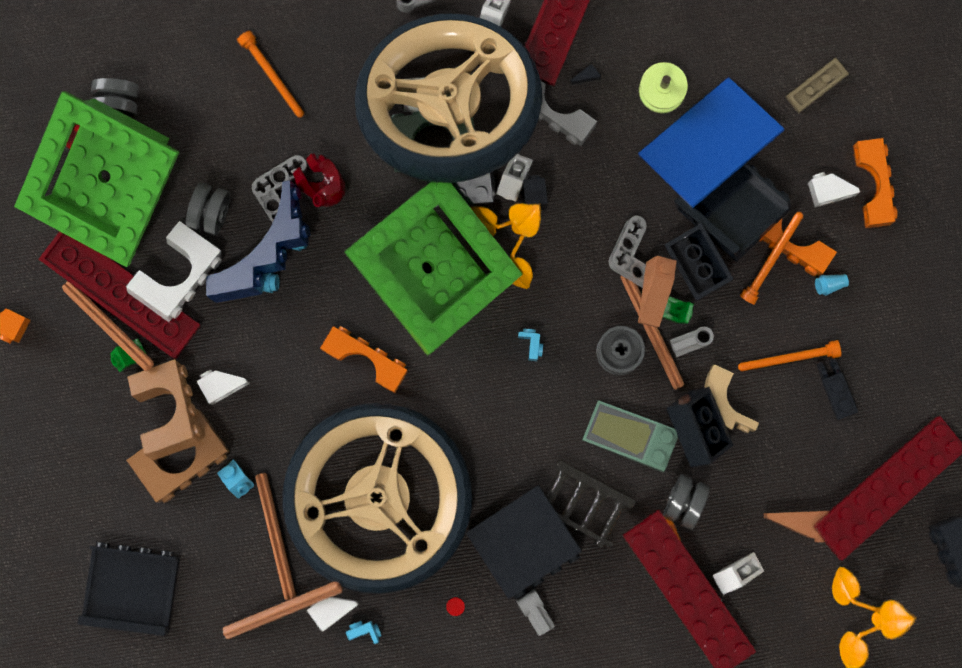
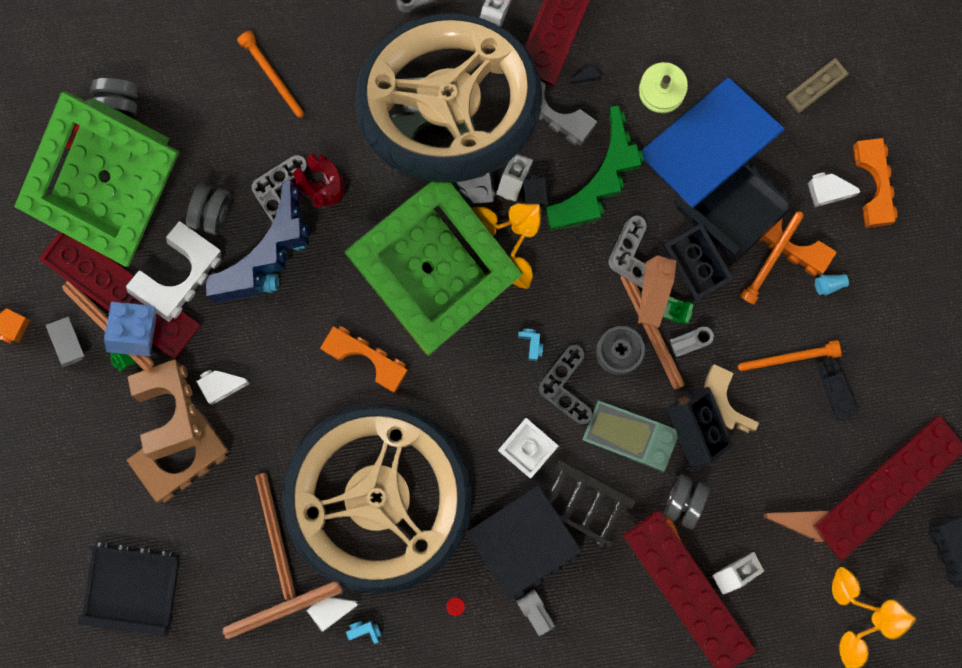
medium azure bracket [217,459,254,498] -> none
none -> light grey hinge [46,317,84,368]
none -> medium blue brick [104,302,156,356]
none -> white plate [498,418,558,479]
none -> dark grey beam [539,345,592,425]
none -> green arch [546,106,644,231]

